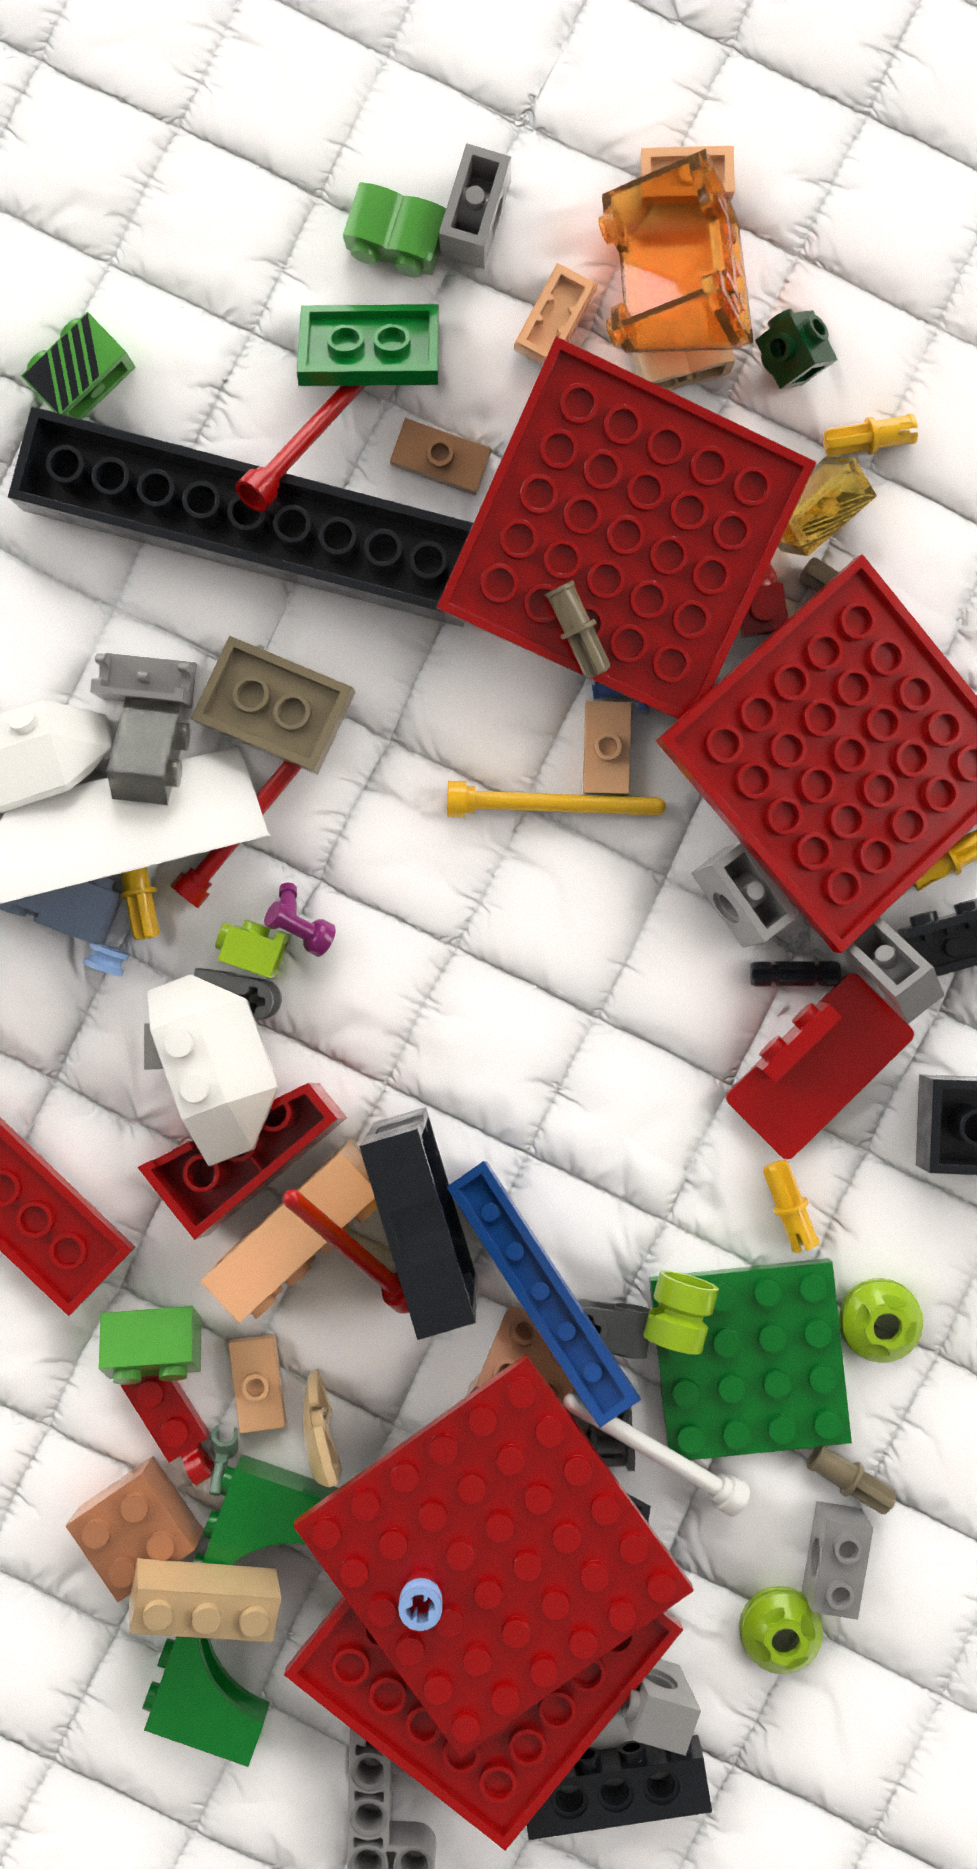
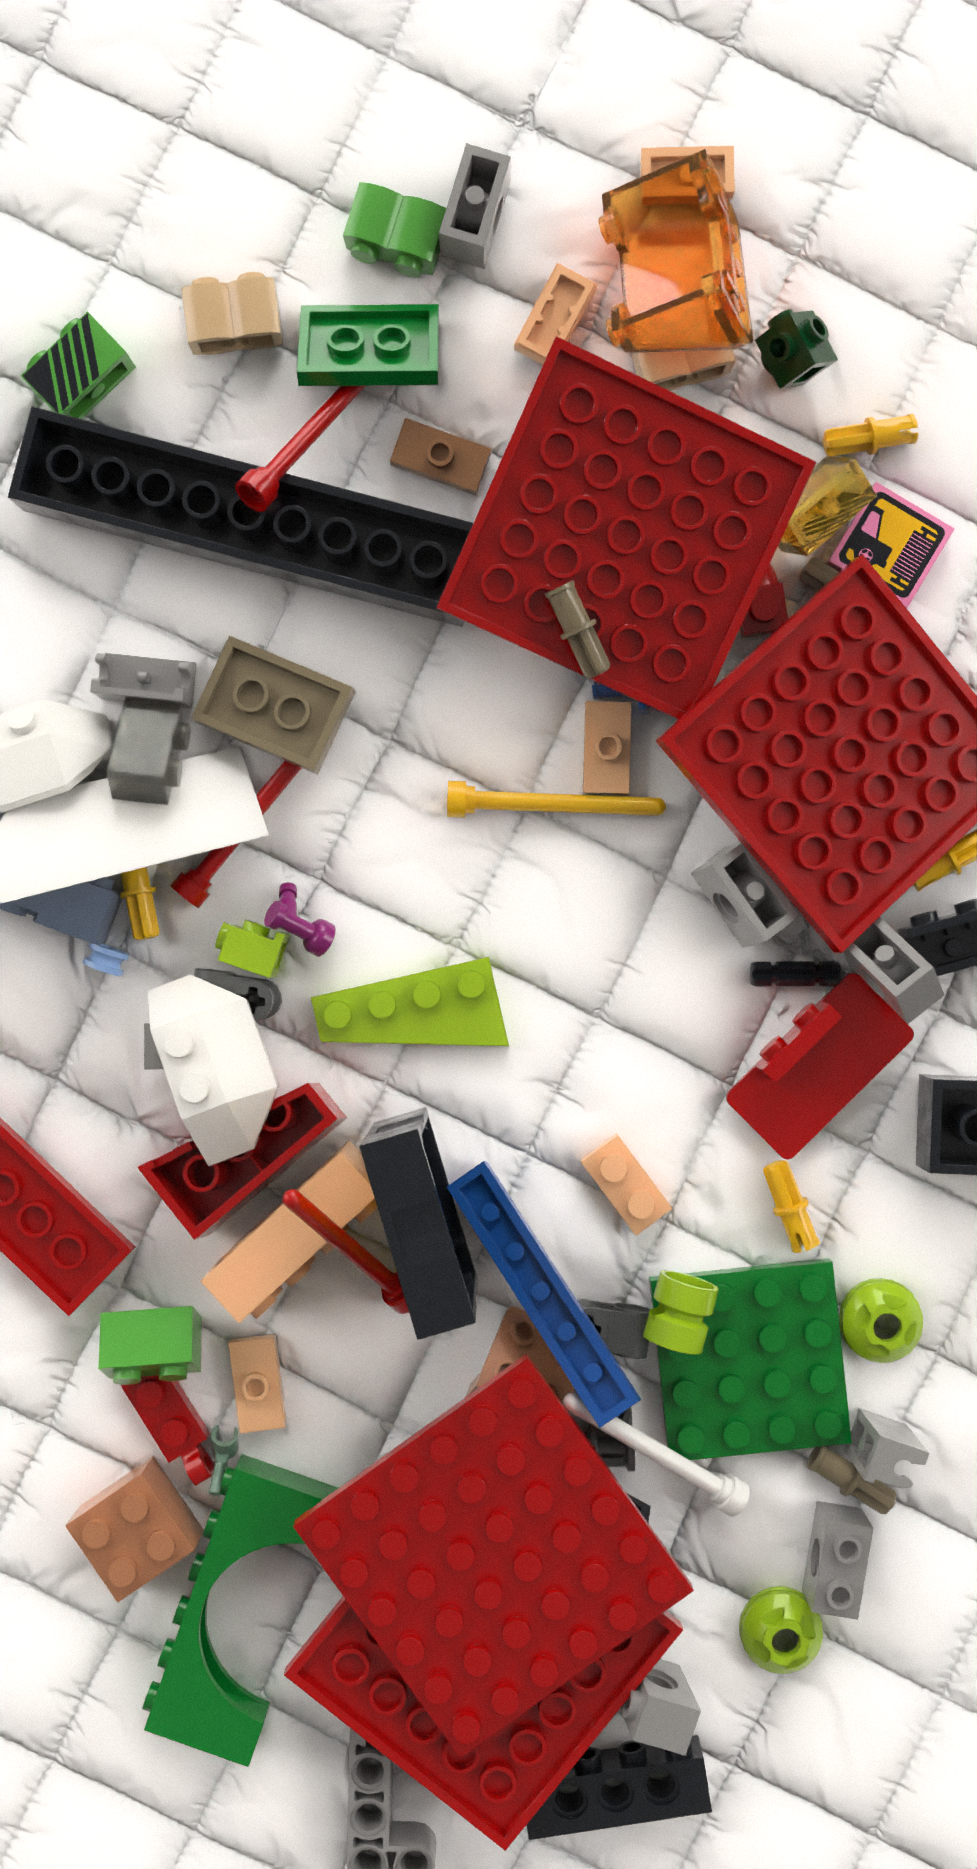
tan brick [129,1558,282,1642] -> none
tan brick [303,1369,343,1487] -> none
light blue bush [398,1578,443,1631] -> none
none -> tan brick [181,272,283,355]
none -> lime wing [311,957,509,1046]
none -> light nougat plate [581,1133,673,1236]
none -> tile [826,482,955,608]
none -> light grey hinge [844,1408,929,1488]

